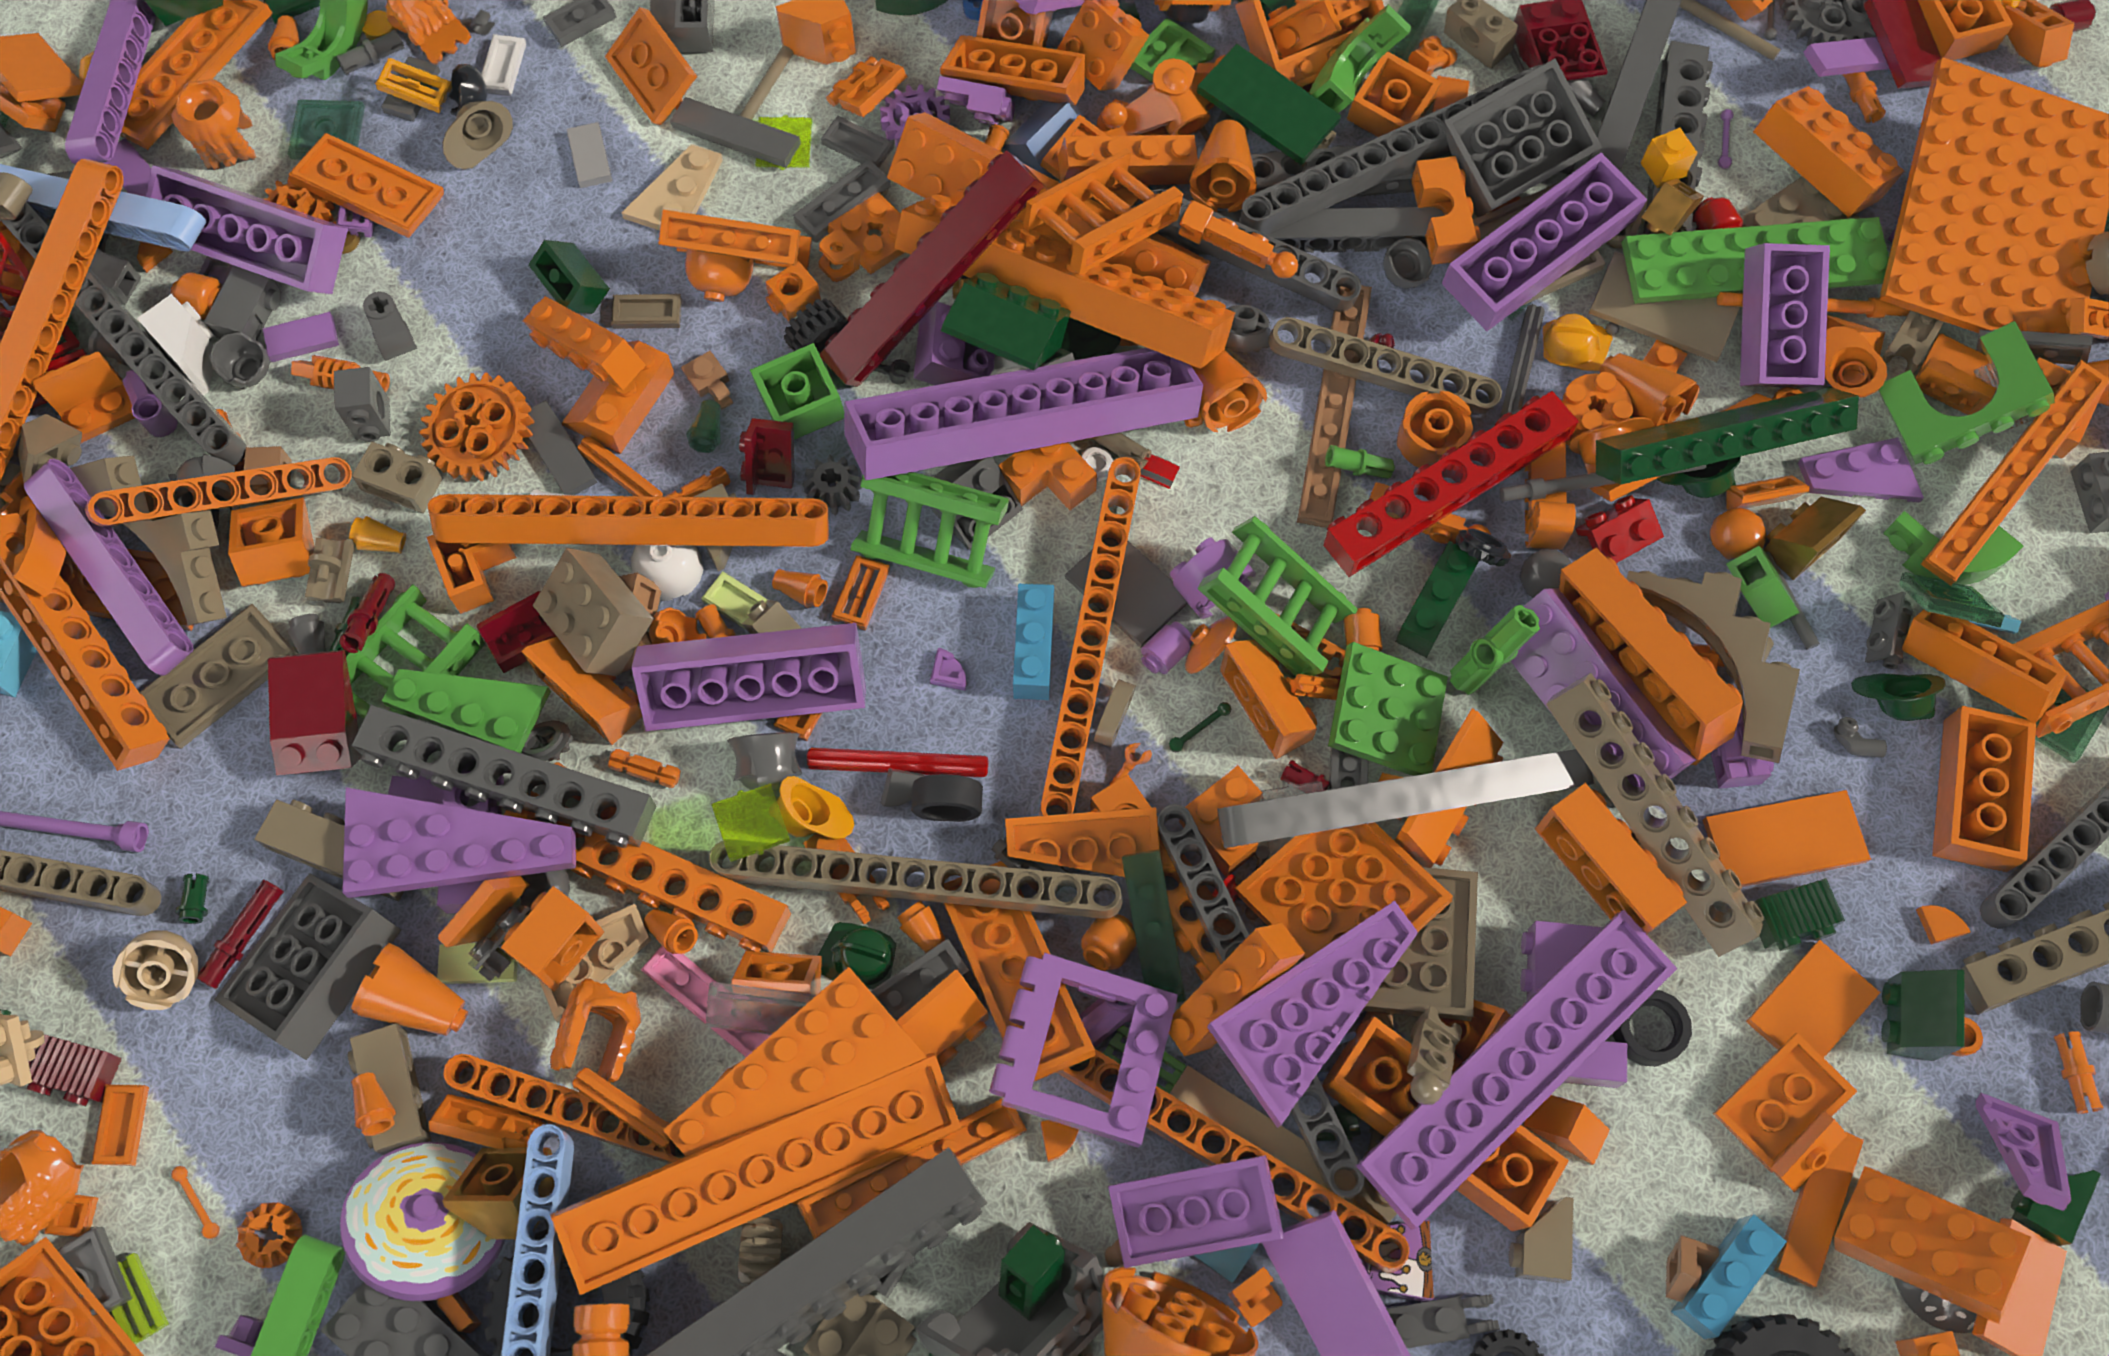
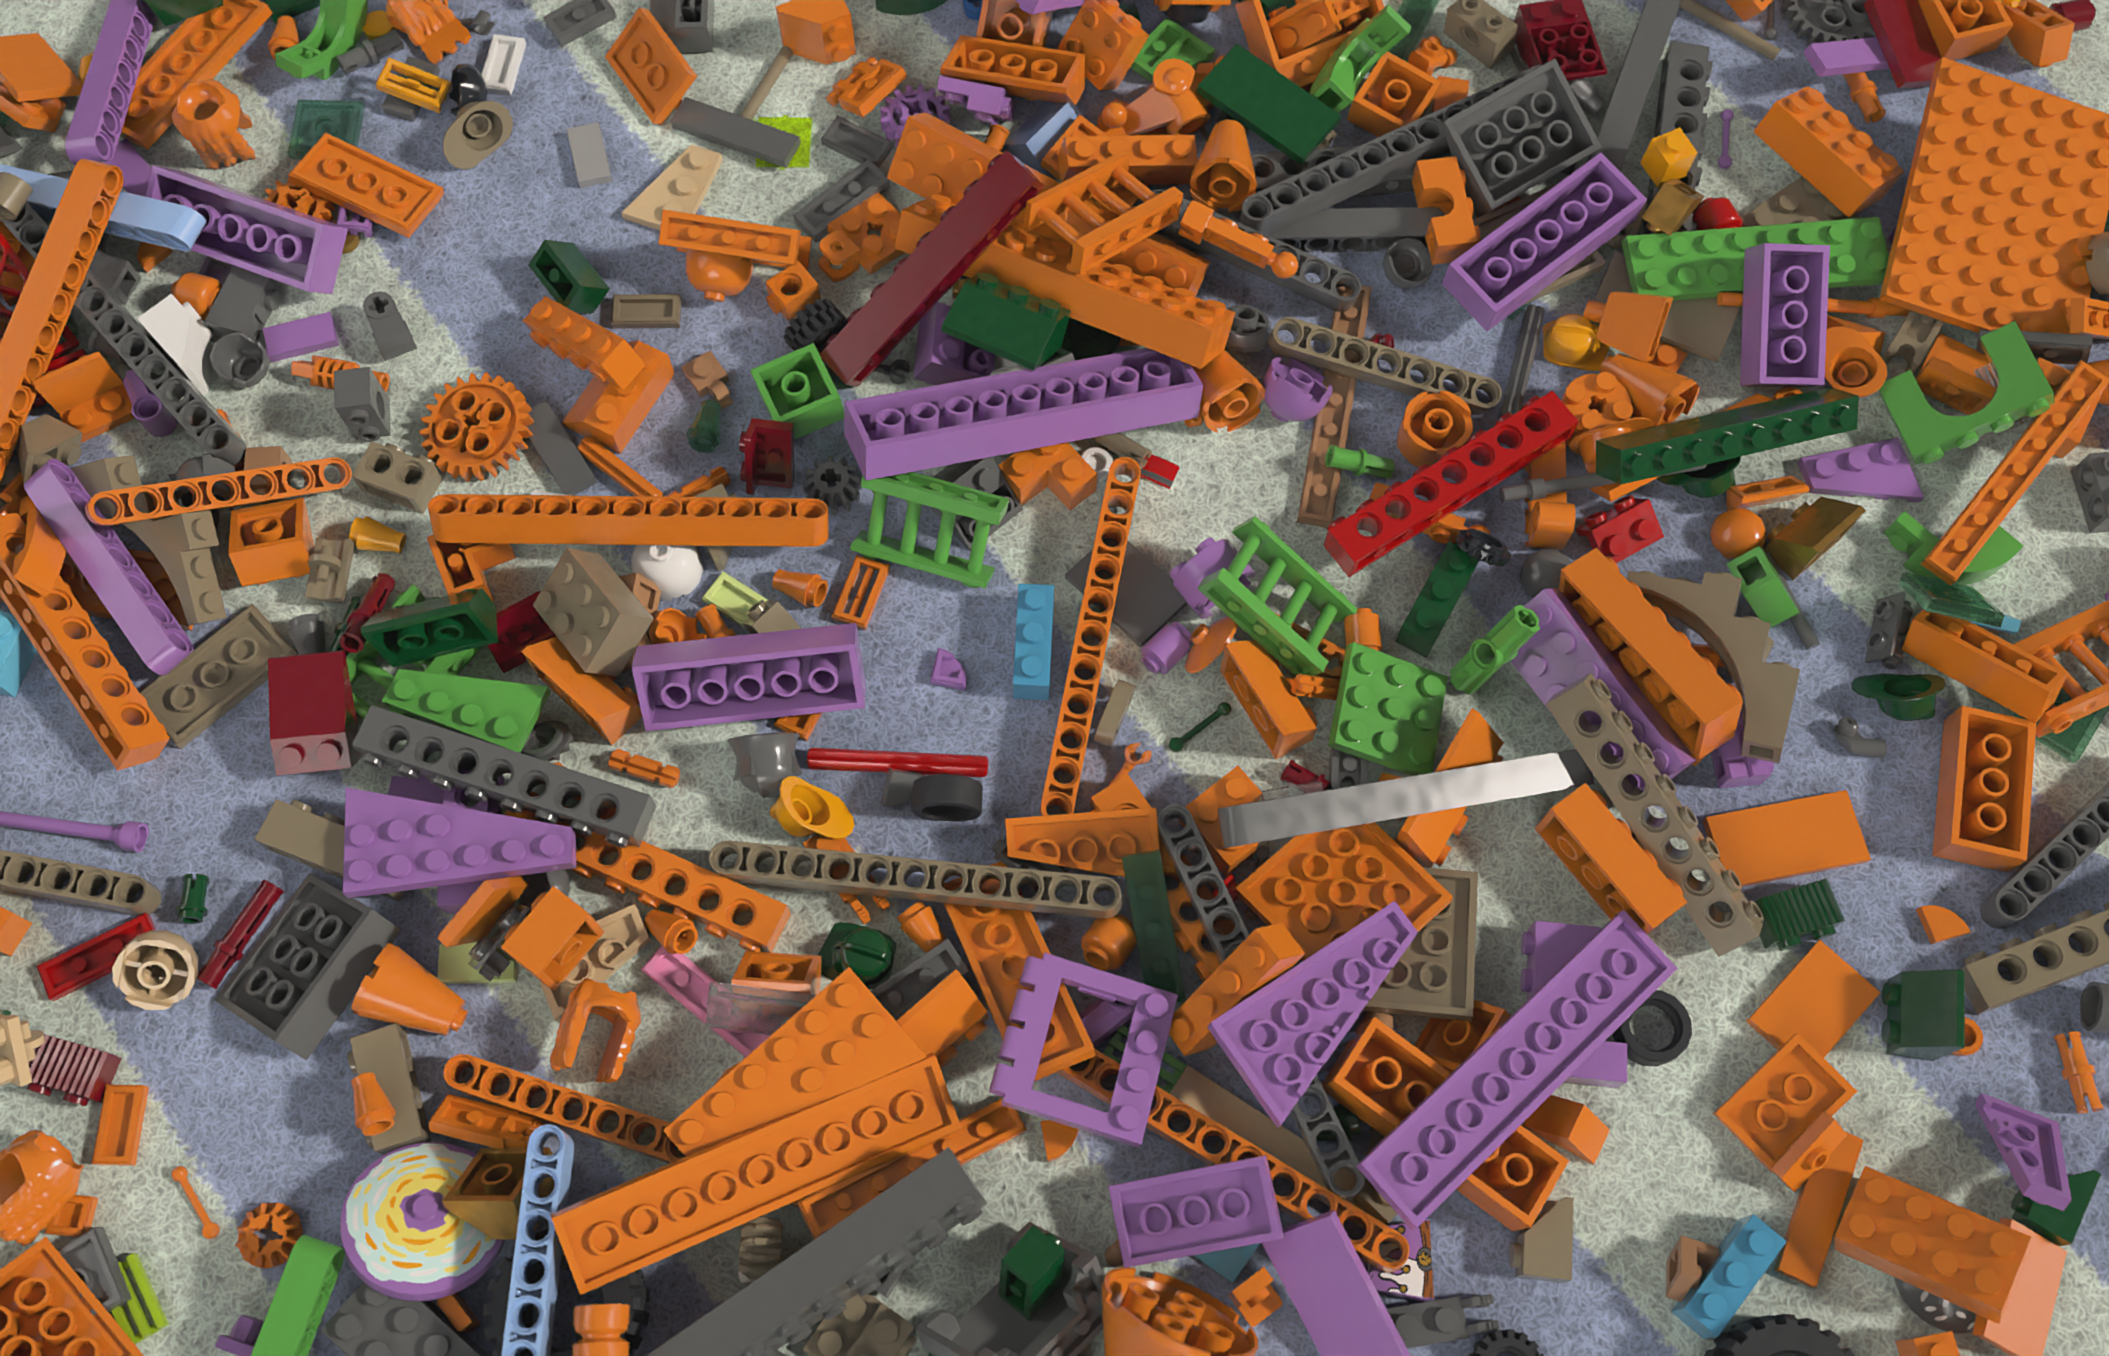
orange axle [572,1068,672,1149] -> none
clear neon green piece [711,784,790,862] -> none
dark tan plate [1407,1006,1462,1105] -> none
none -> red tile [36,913,156,1001]
none -> dark green slope [361,588,498,667]
none -> medium lavender cylinder [1262,357,1333,422]
none -> orange torso [1583,291,1673,362]

